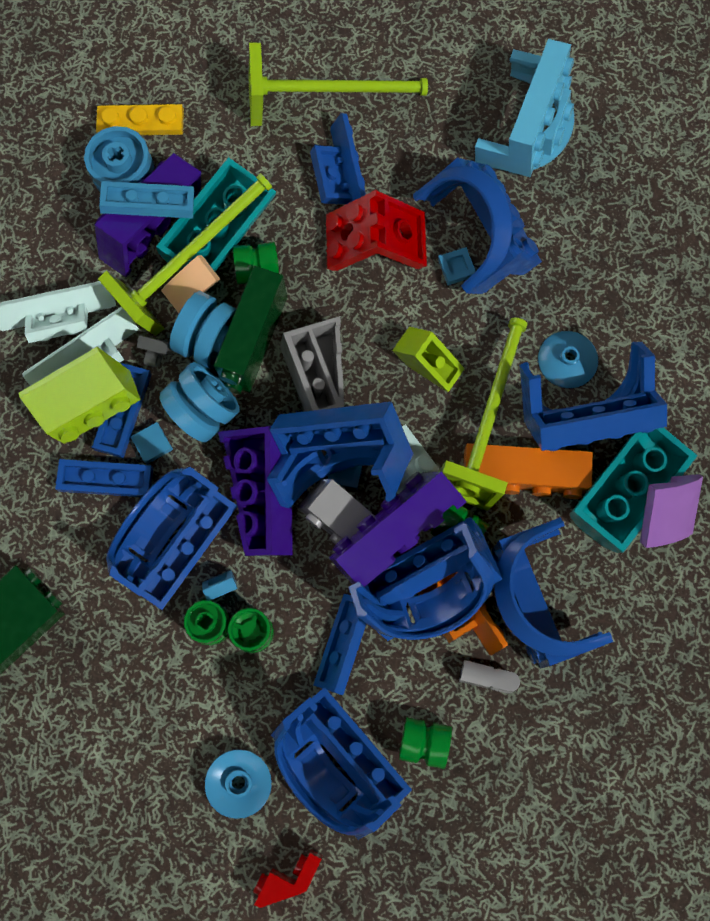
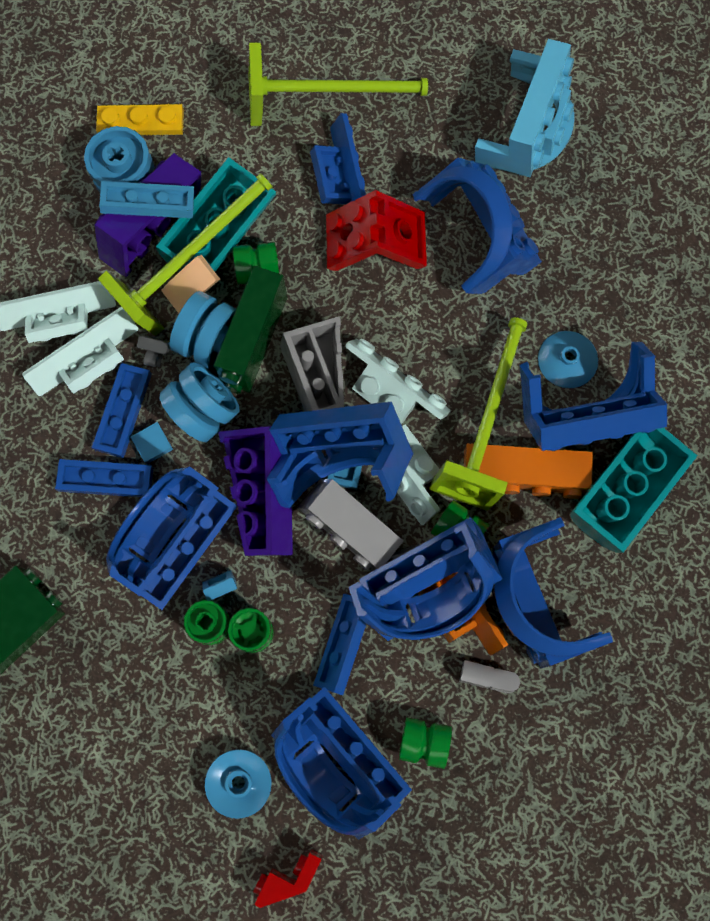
lime slope [18,347,141,444] -> none
dark purple wedge [329,471,467,587] -> none
lime slope [392,327,465,392] -> none
dark azure tile [438,247,475,285] -> none
medium lavender slope [640,474,703,548] -> none
none -> light aqua bracket [345,339,451,424]

